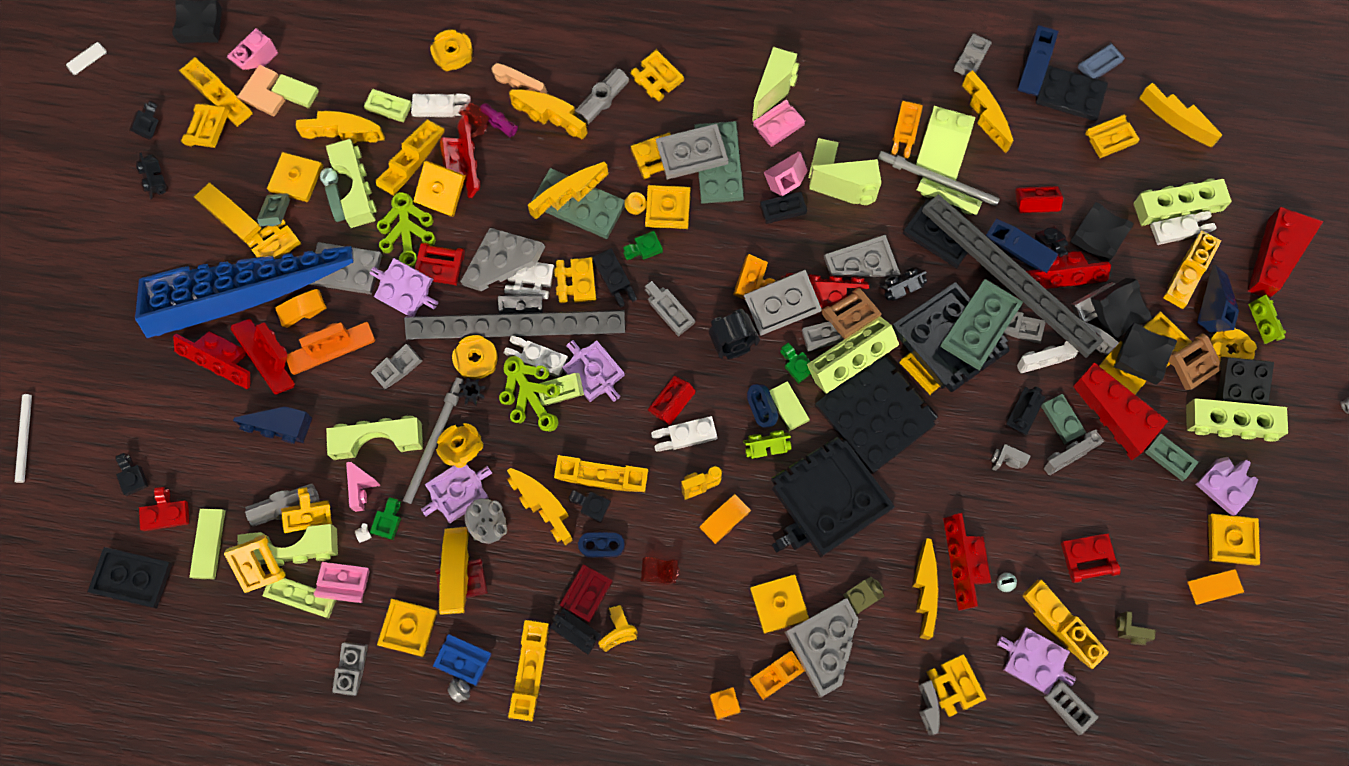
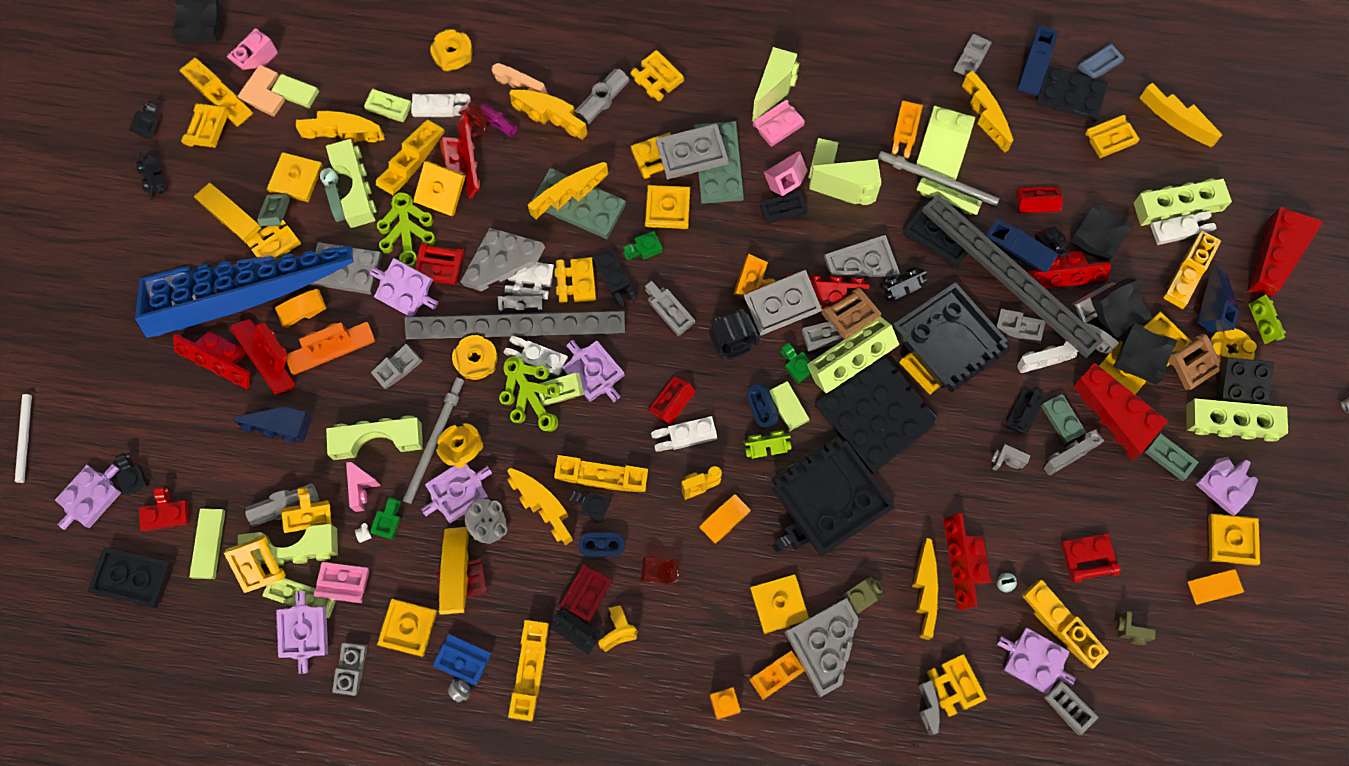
white sticker [66,42,106,75] -> none
black gear [458,378,485,406] -> none
yellow tile [624,192,647,215] -> none
sand green plate [940,279,1023,370] -> none
none -> lavender plate [55,464,122,530]
none -> lavender plate [277,591,328,674]

